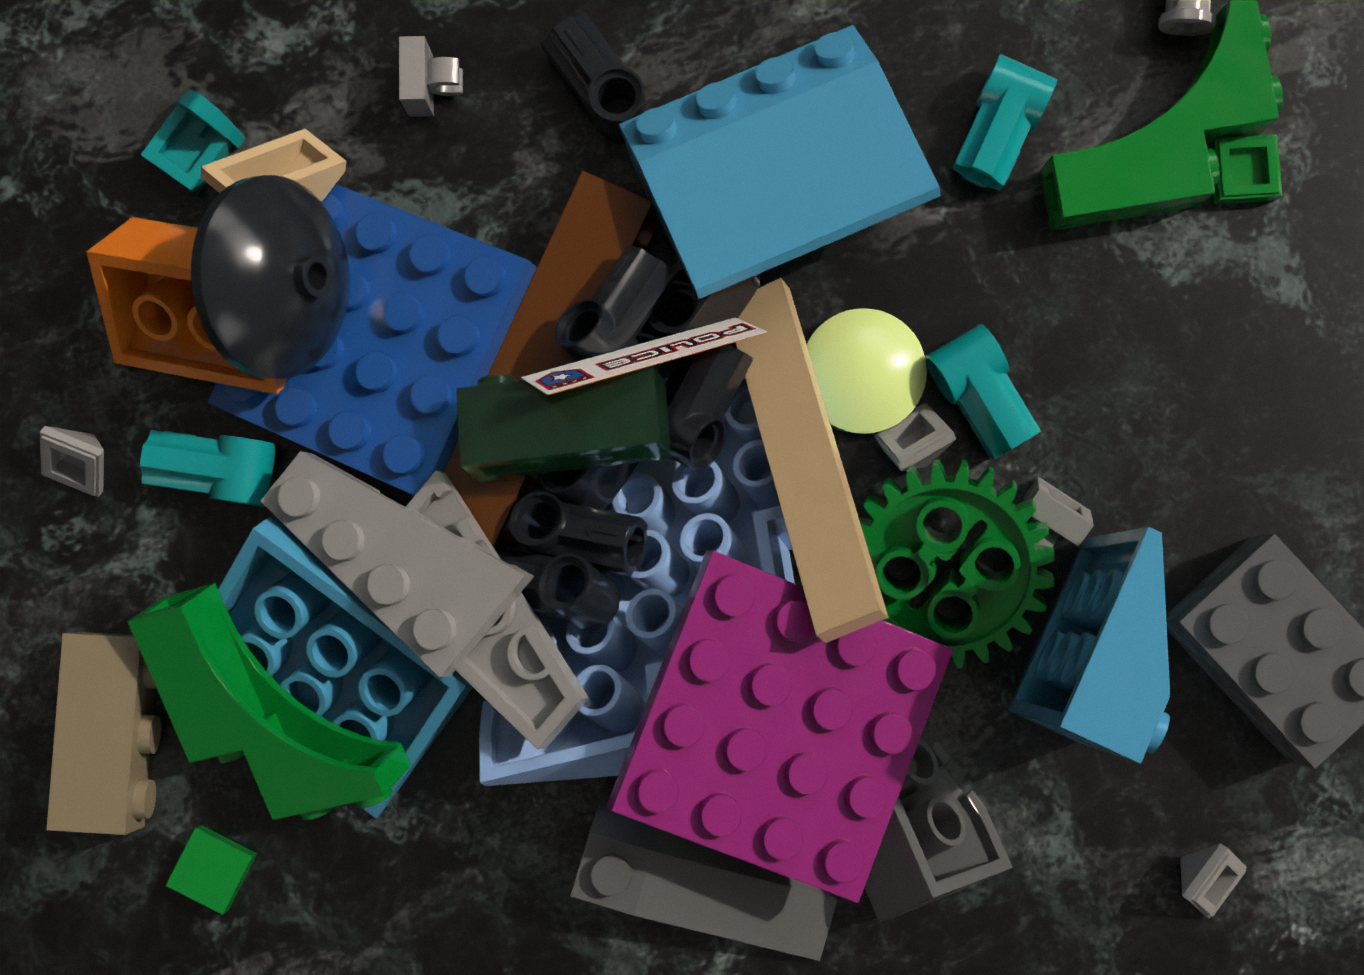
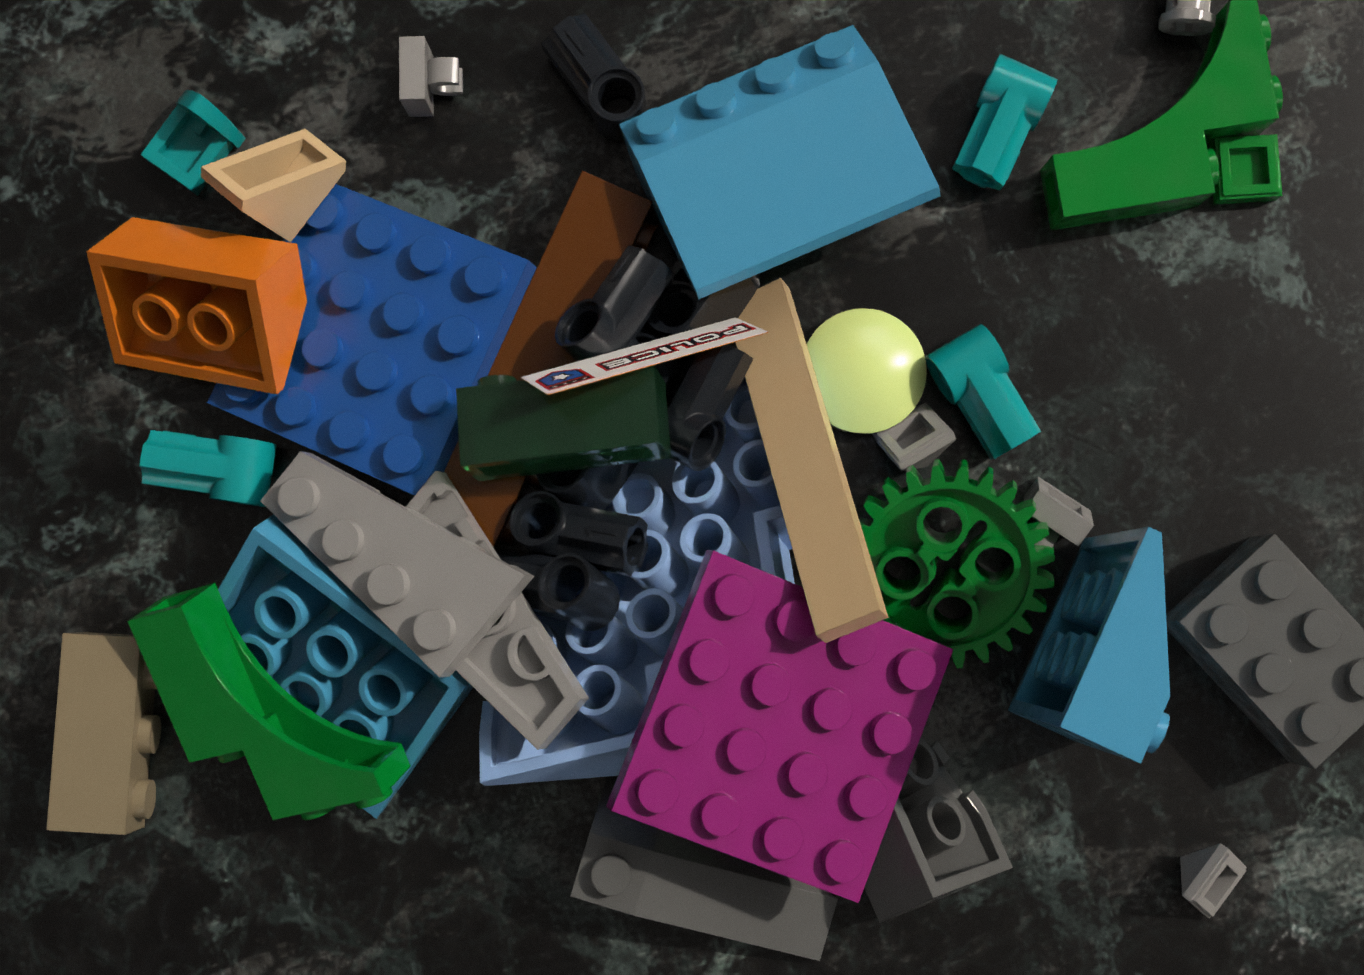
light grey slope [40,426,104,497] -> none
green tile [166,825,258,915] -> none
black dish [191,175,350,379] -> none

